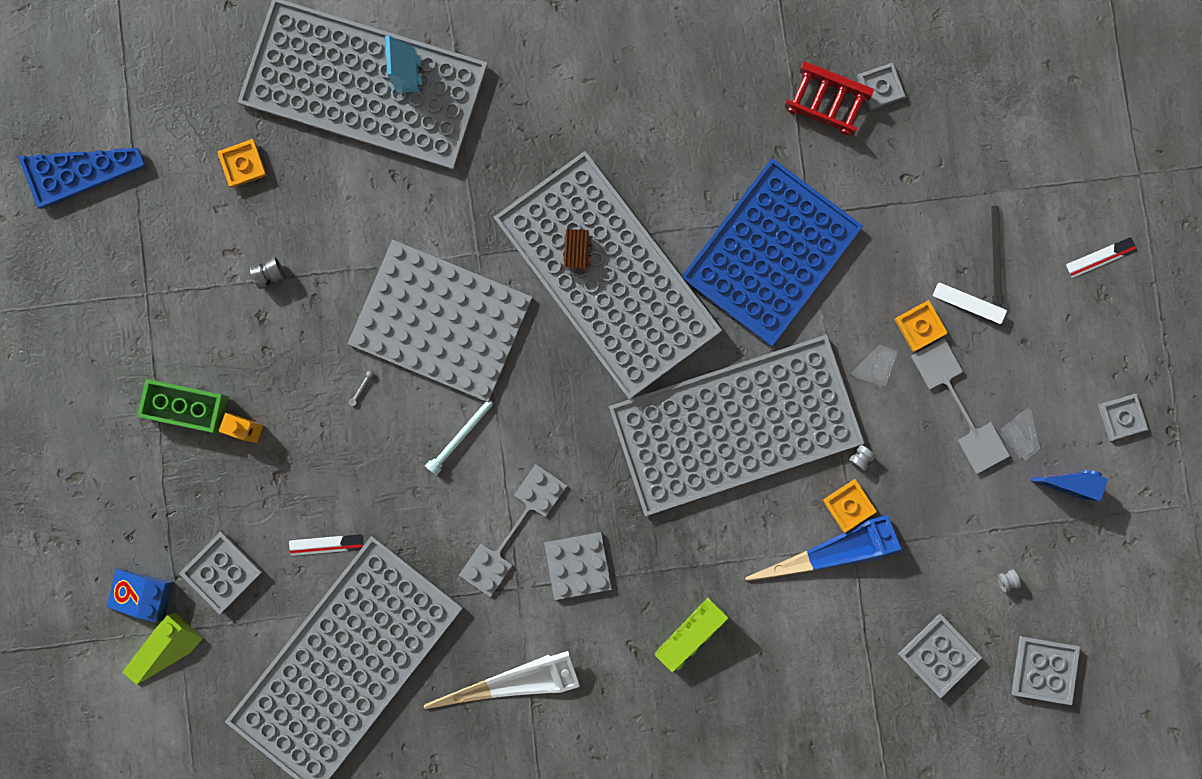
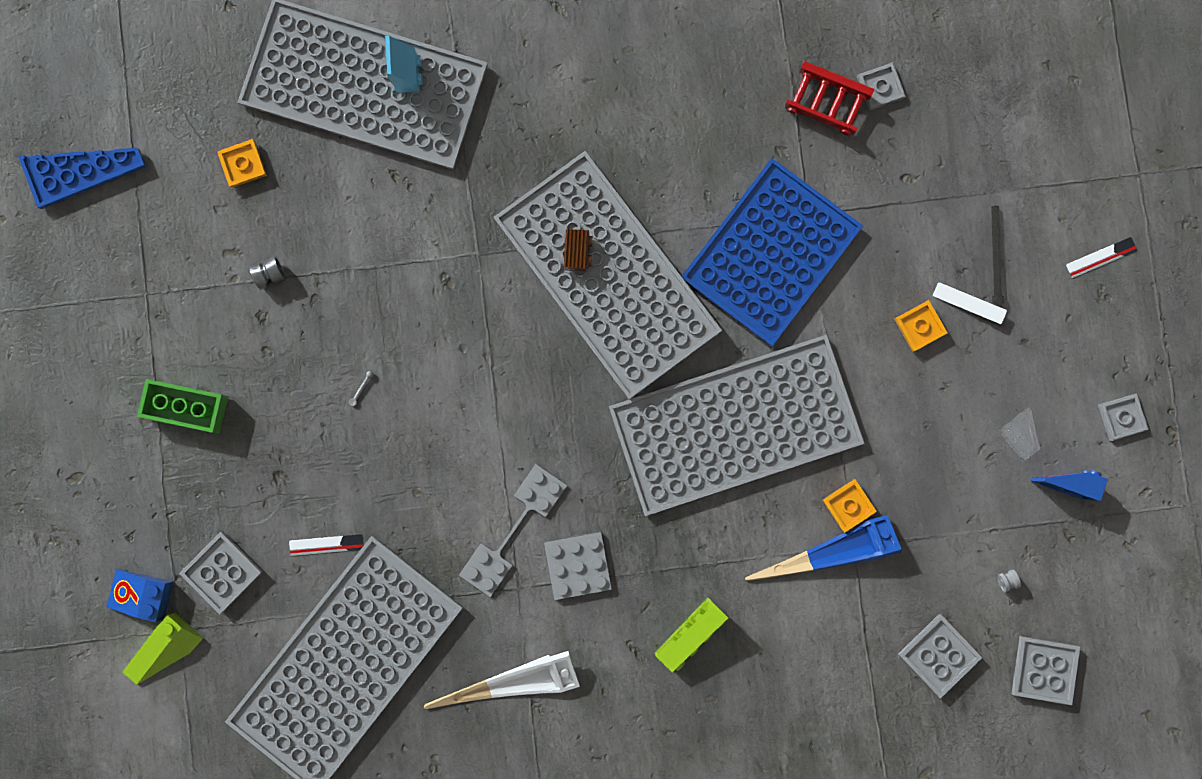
light orange torso [219,413,264,443] -> none
light grey plate [348,239,533,402] -> none
light aqua piece [425,400,493,476] -> none
clear wing [849,345,898,387] -> none
light grey wheel [849,445,876,471] -> none
light grey hinge [911,338,1010,474] -> none

